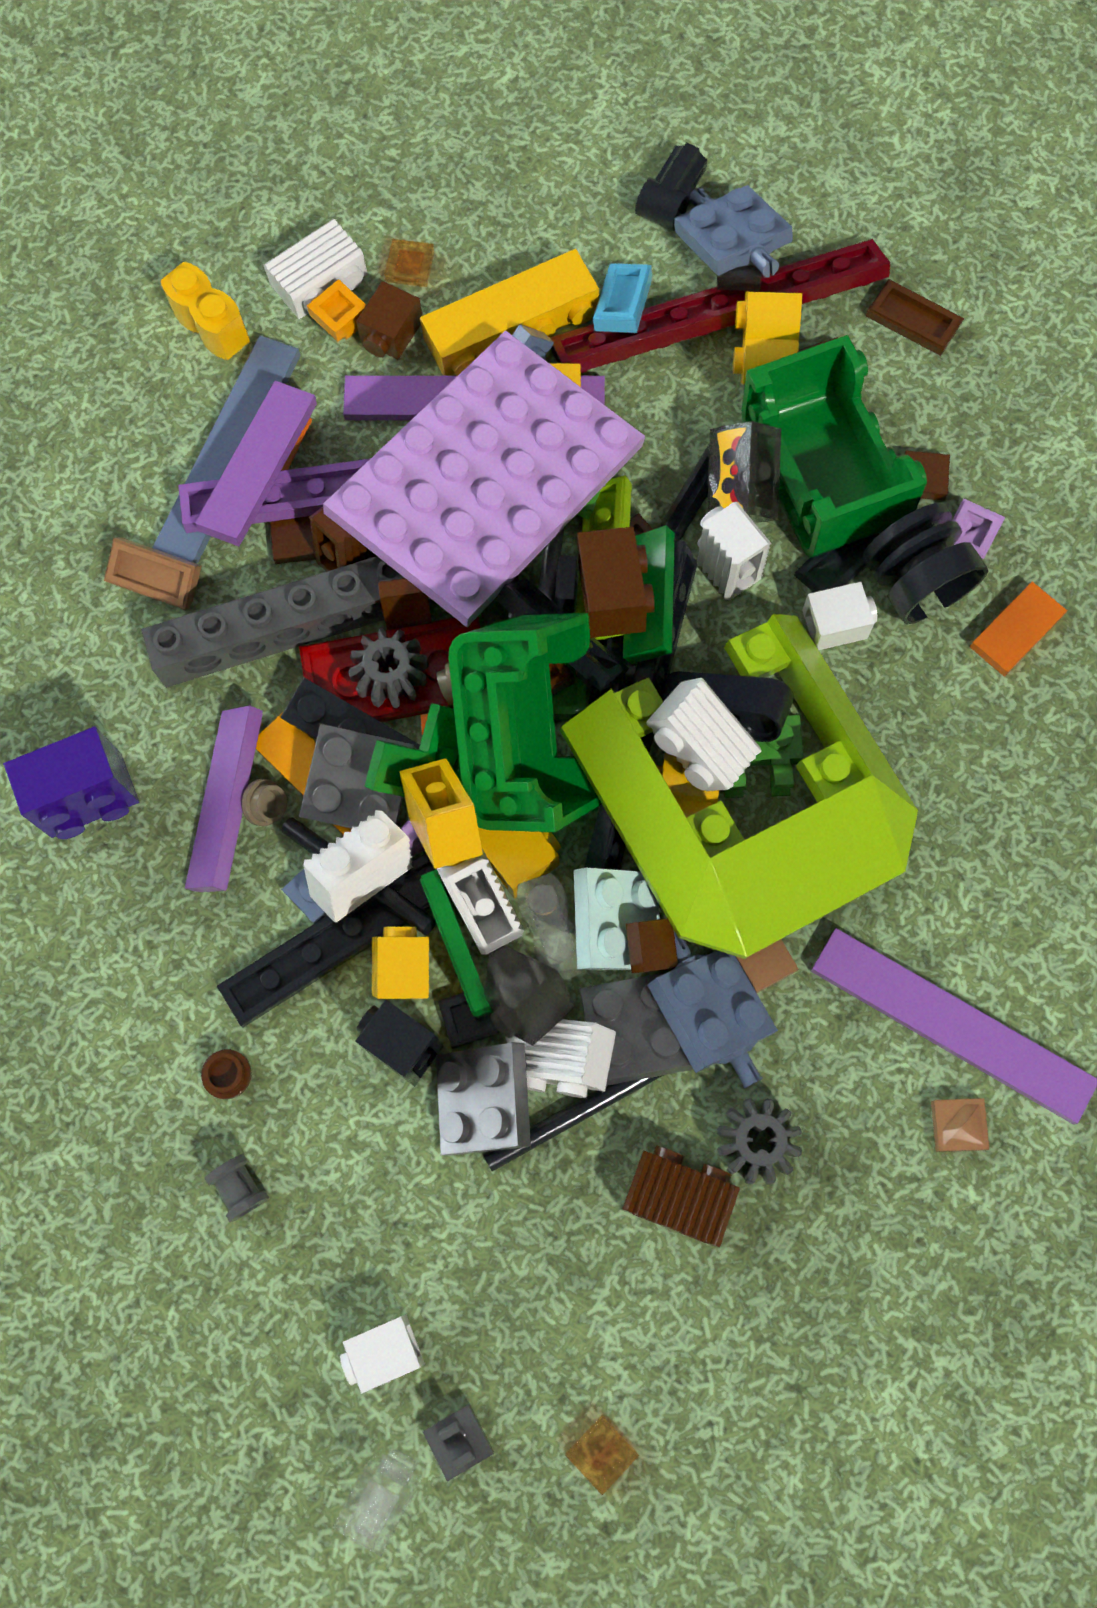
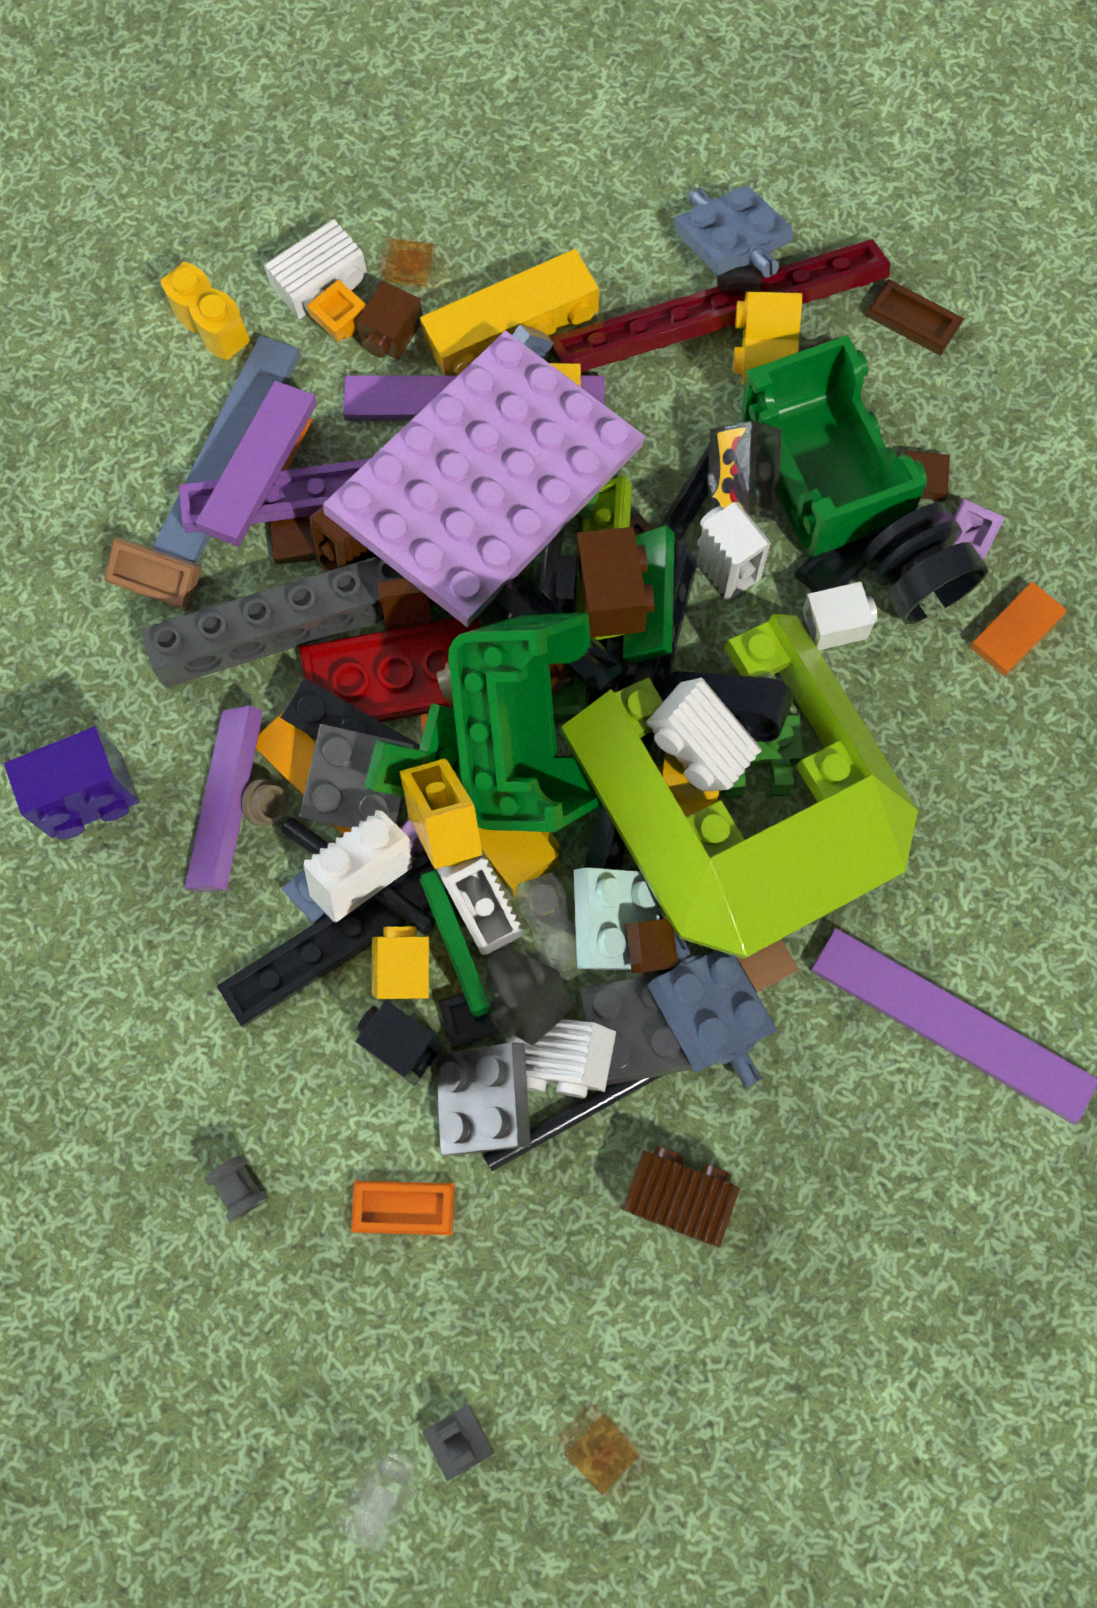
reddish brown plate [201,1049,252,1099] -> none
white brick [340,1315,425,1394] -> none
dark grey gear [349,627,429,709] -> none
medium azure tile [593,264,652,333] -> none
black piece [635,142,708,231] -> none
dark grey gear [716,1098,802,1185] -> none
medium nougat tile [931,1098,990,1152] -> none
none -> orange tile [351,1180,455,1235]

